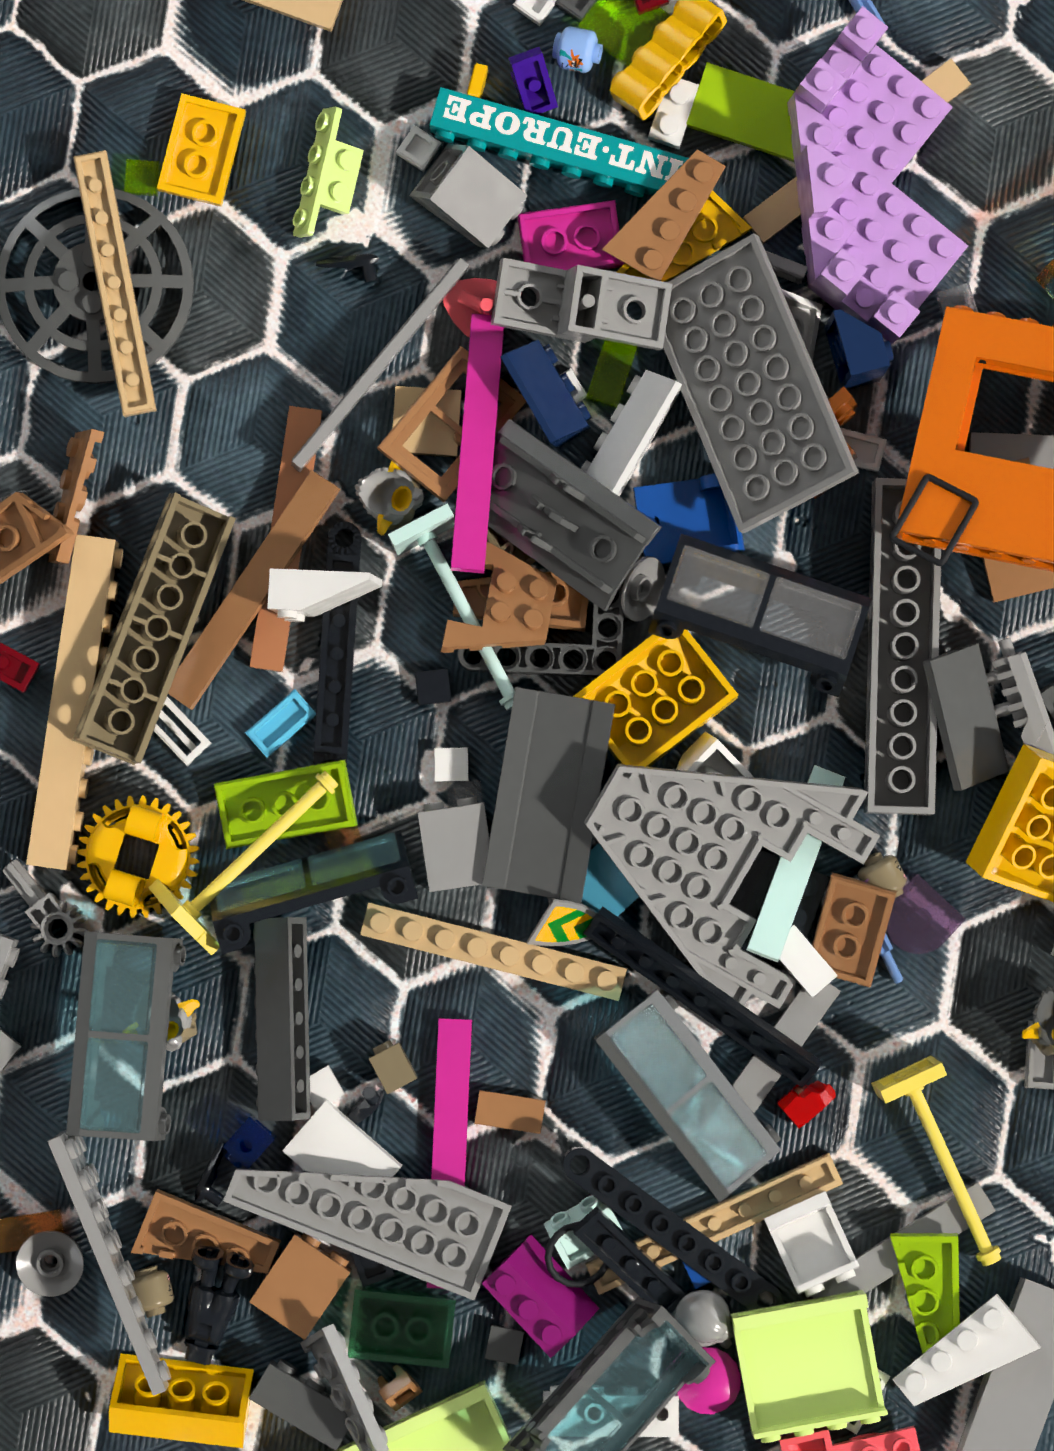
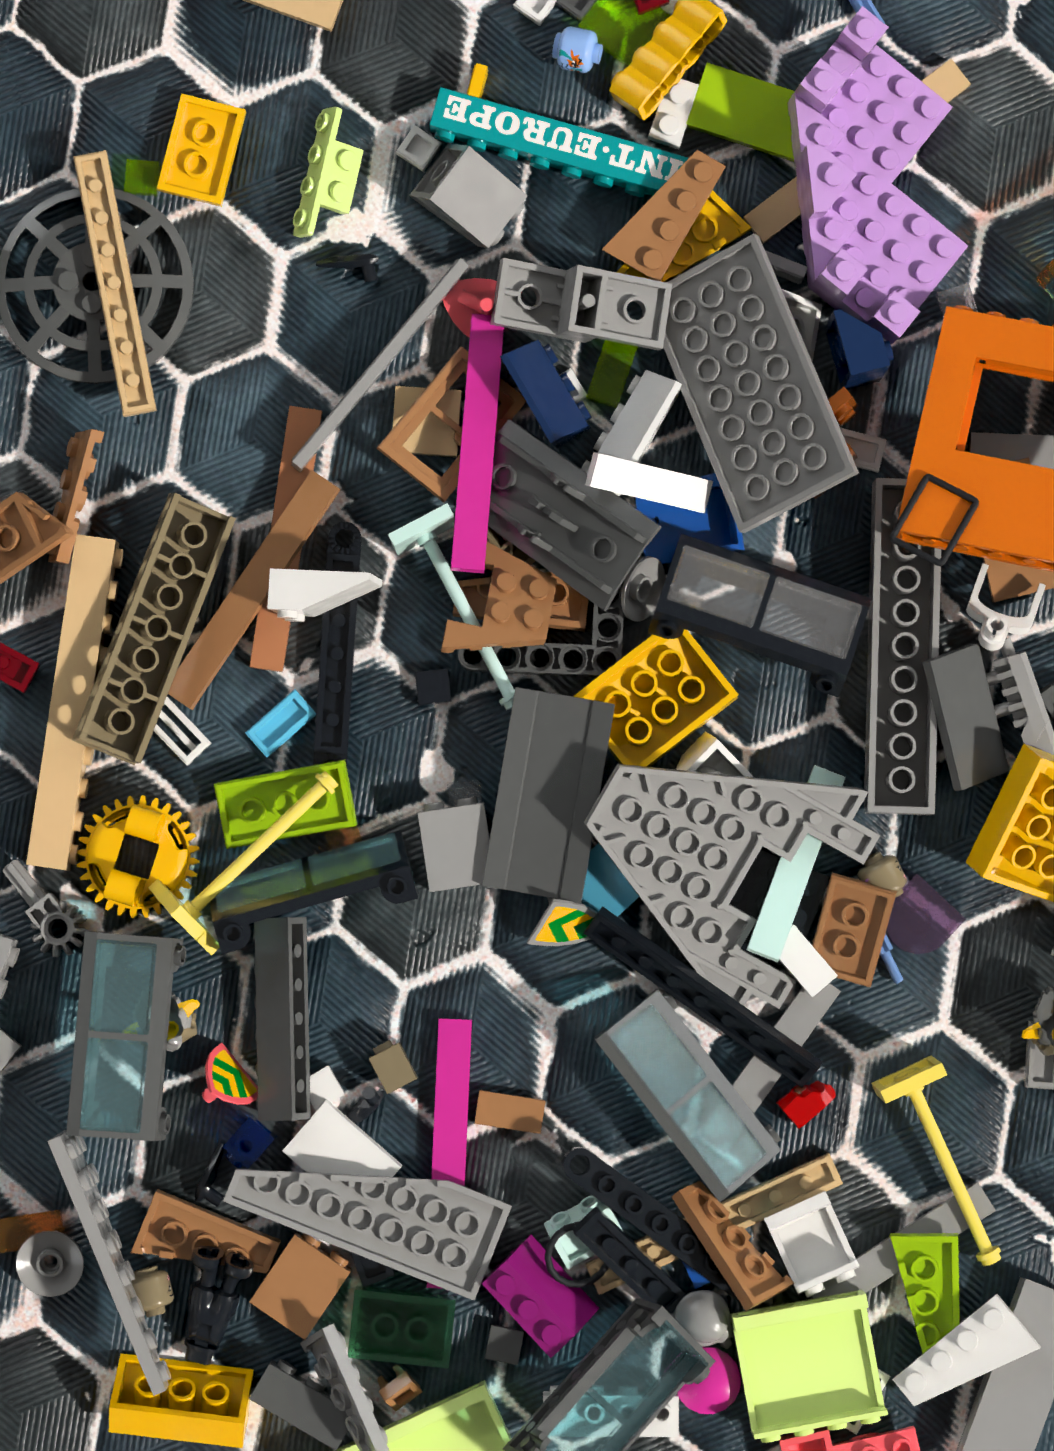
light grey hair [355,461,424,536] -> none
tan plate [360,903,627,1001] -> none
white tile [434,747,469,782] -> none
dark purple slope [508,47,558,115] -> none
dark pink tile [517,200,624,270] -> none
none -> shield [202,1043,258,1105]
none -> white tile [585,452,713,513]
none -> medium nougat wing [672,1181,795,1311]
none -> white piece [966,563,1046,651]

